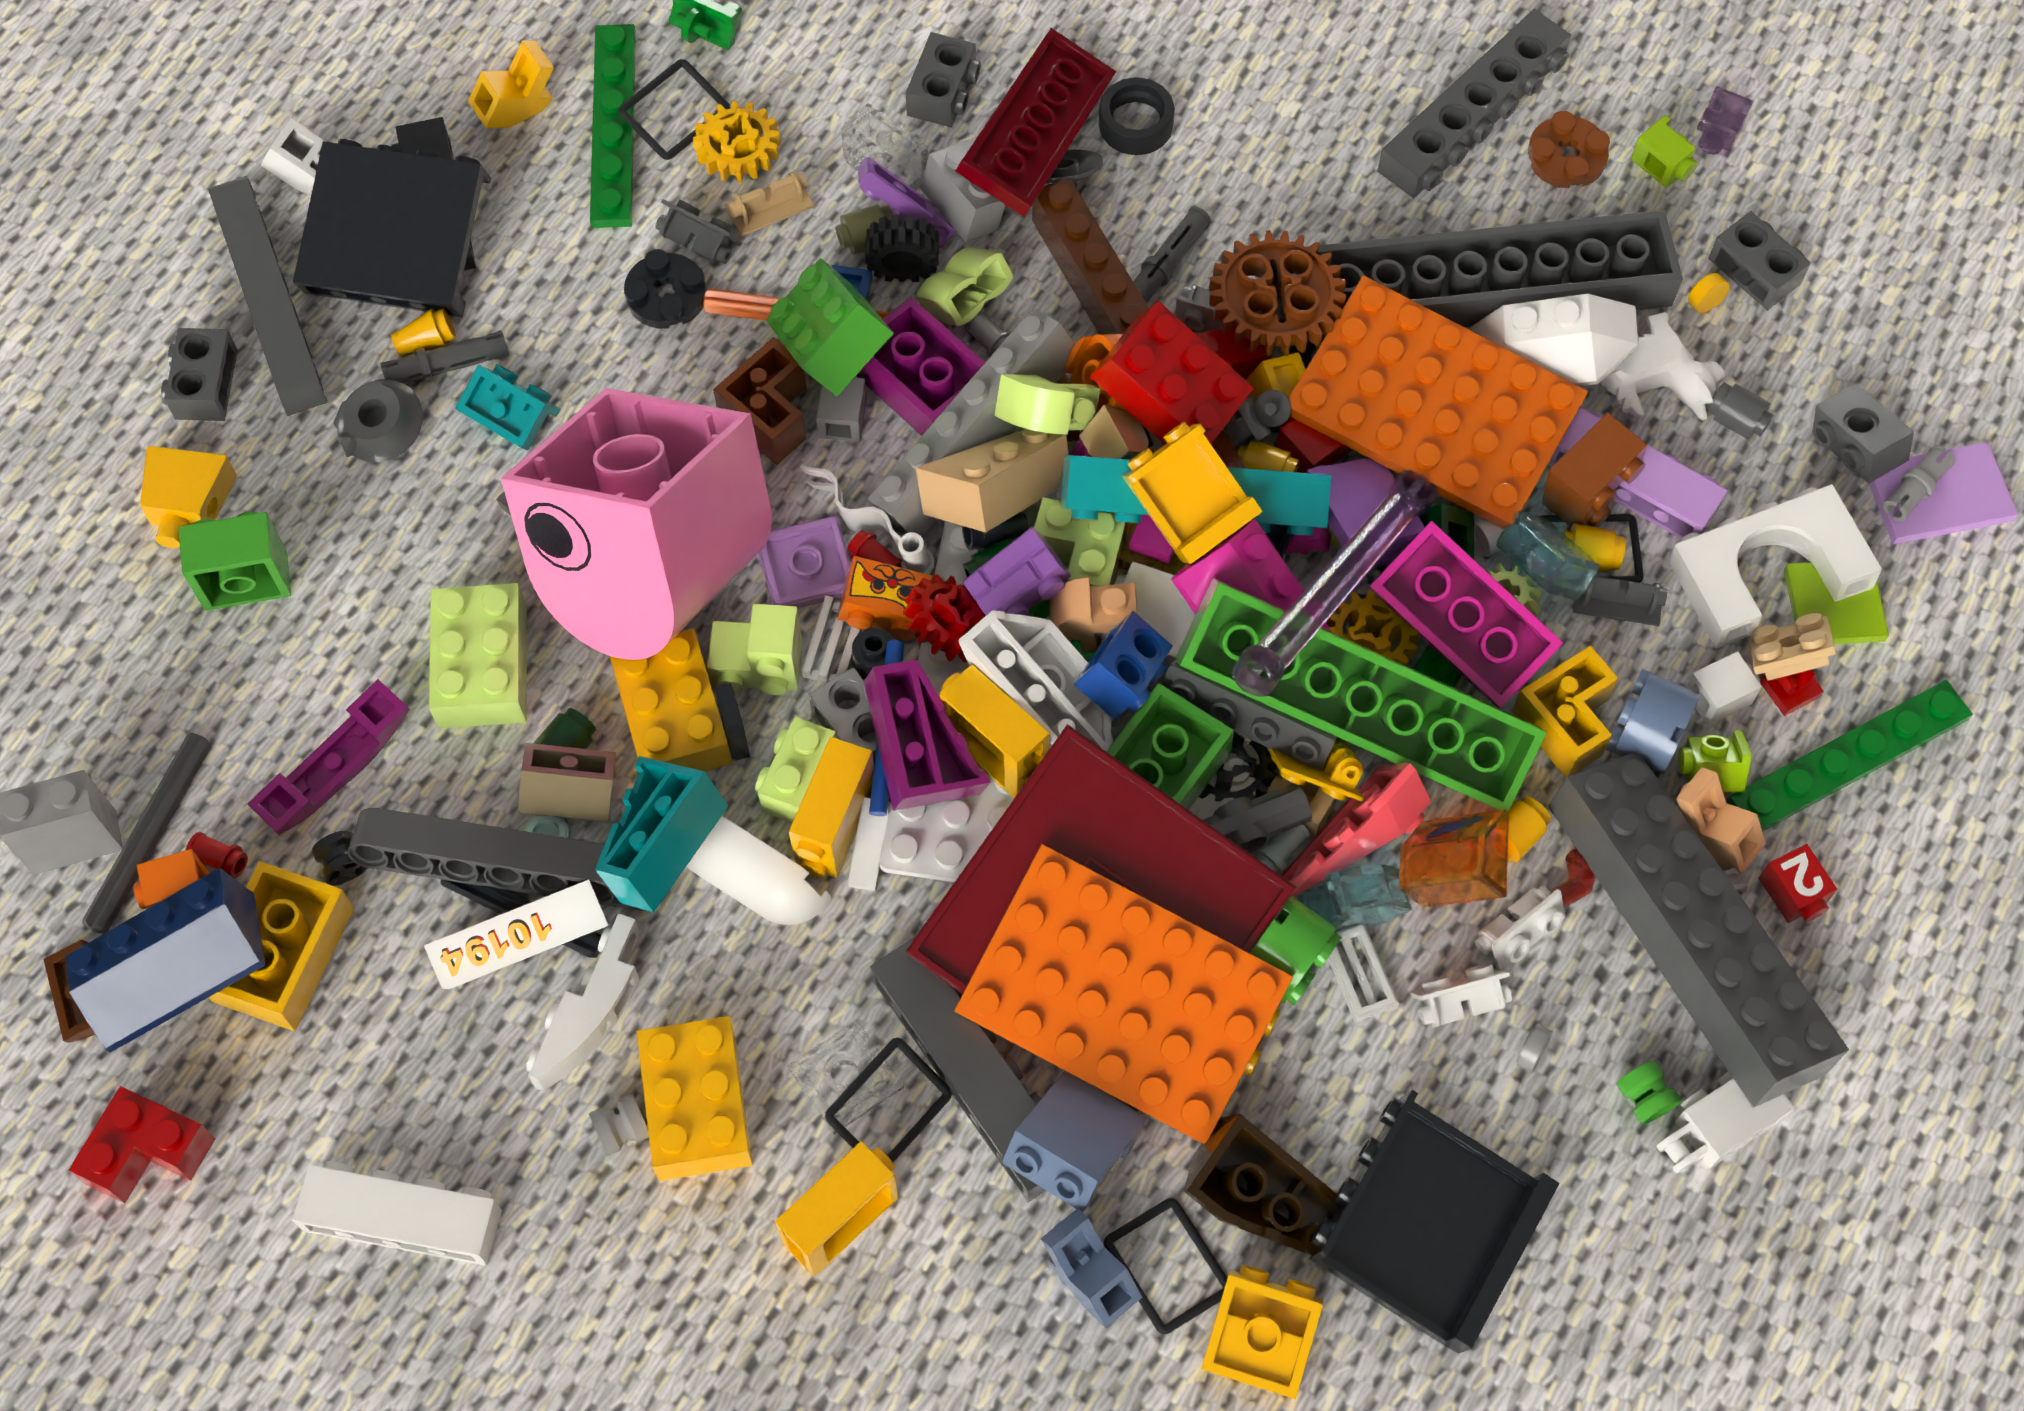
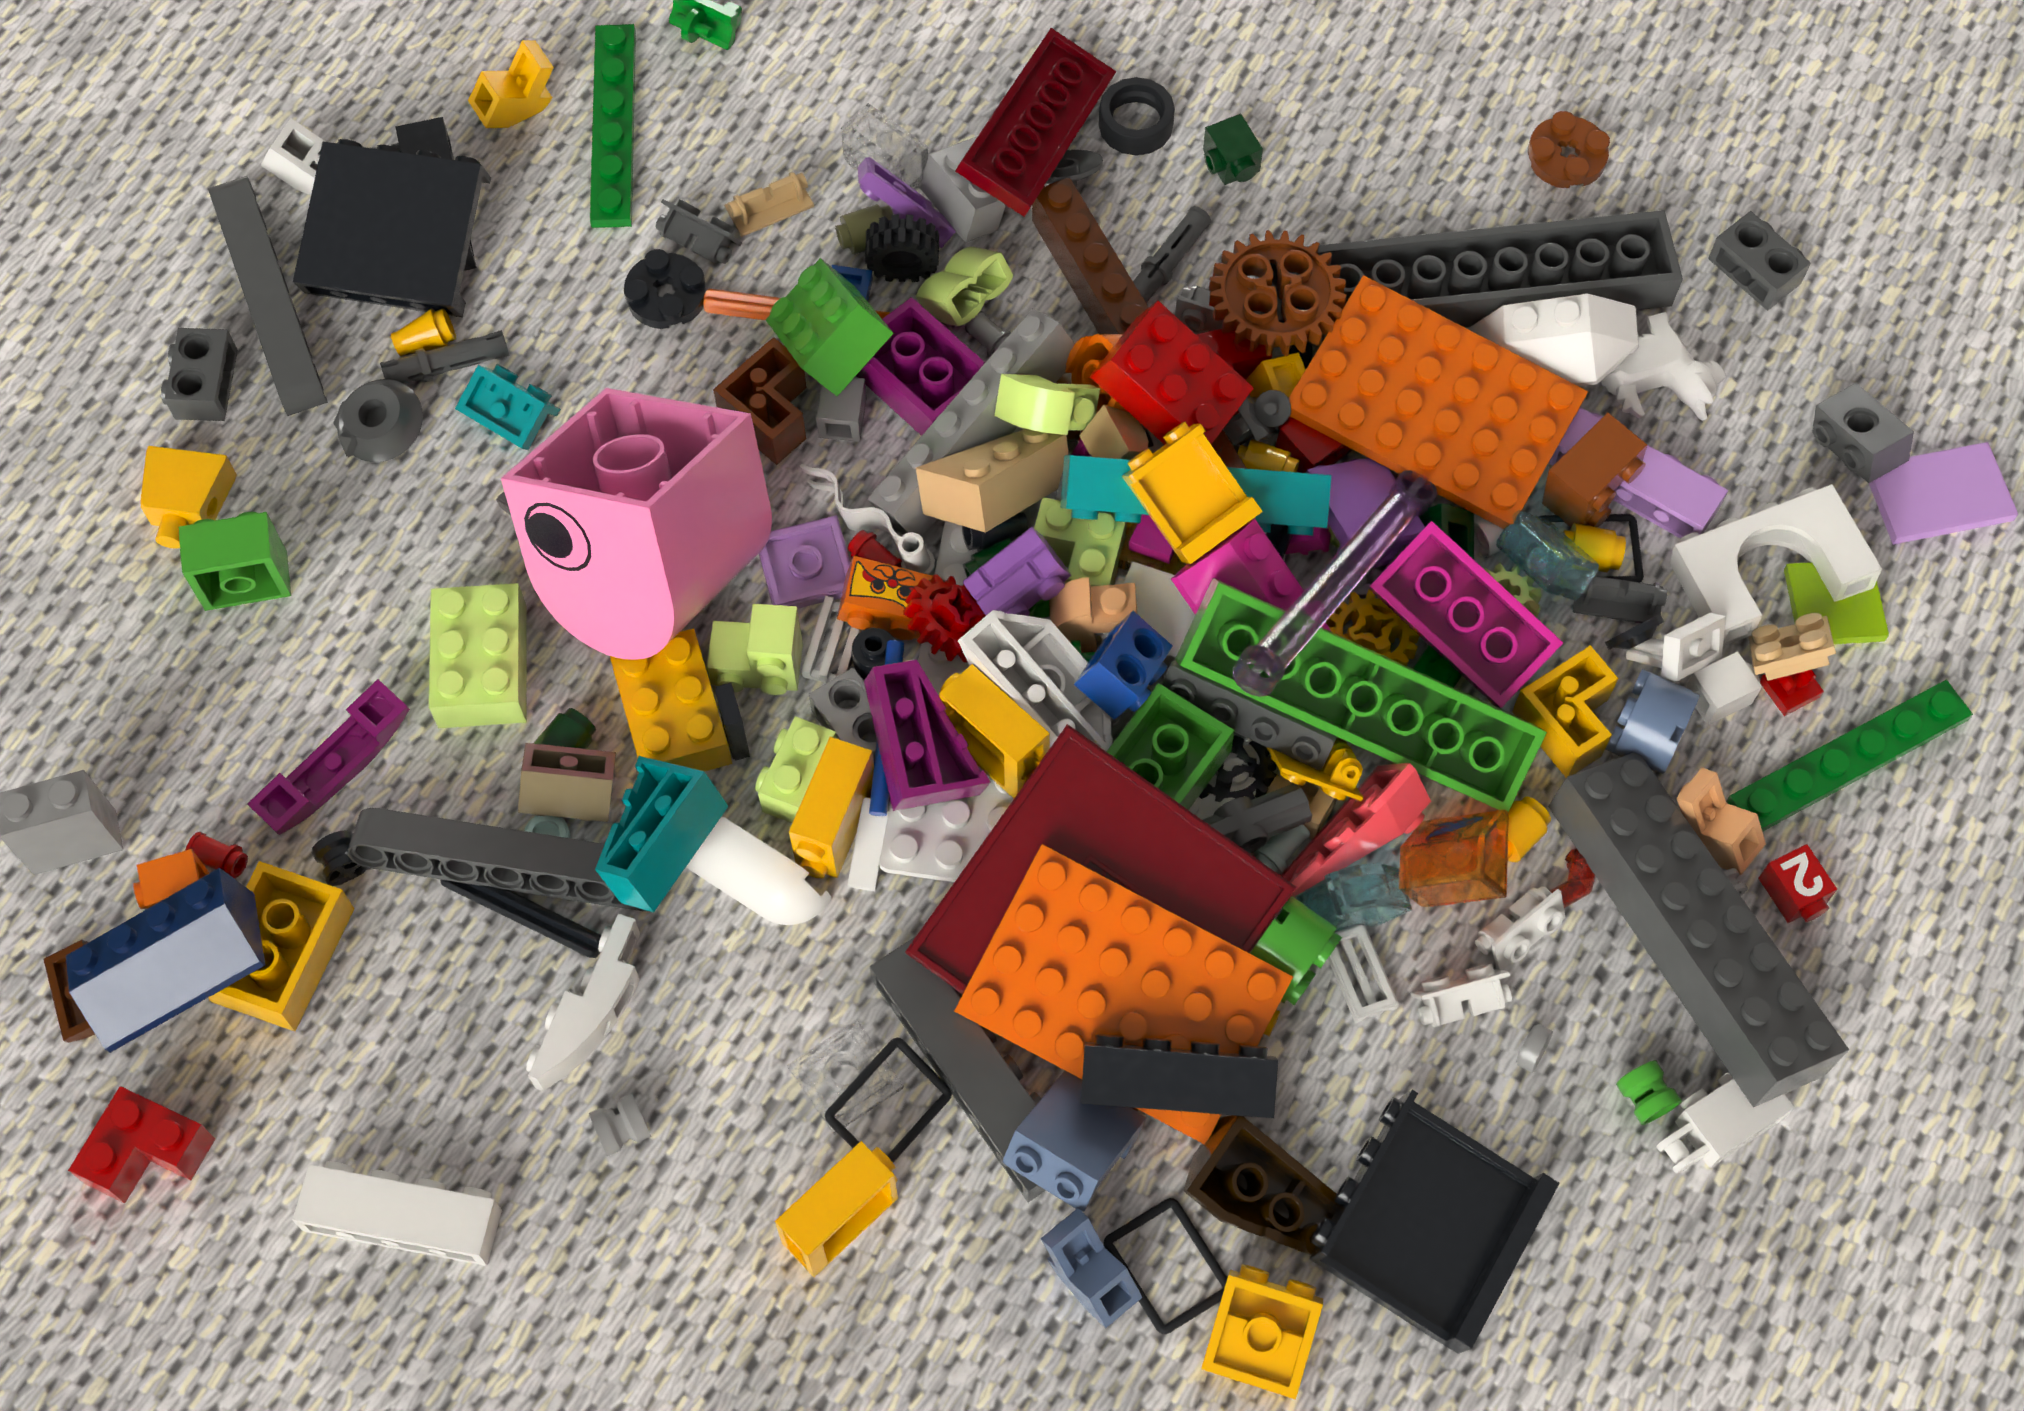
dark grey axle [82,733,211,934] -> none
white sticker [424,880,609,989] -> none
black piece [618,59,730,160] -> none
yellow brick [636,1016,753,1181] -> none
yellow gear [693,101,781,183] -> none
dark grey brick [905,32,981,128] -> none
dark grey brick [1377,8,1571,199] -> none
lime brick [1631,115,1698,188] -> none
lime brick [1678,730,1752,792] -> none
yellow tile [1688,273,1730,314] -> none
clear purple brick [1696,86,1754,158] -> none
dark grey brick [1706,382,1774,440] -> none
light grey pin [1882,445,1955,522] -> none
none -> black brick [1081,1034,1278,1118]
none -> dark green brick [1203,113,1263,185]
none -> white piece [1605,613,1726,681]

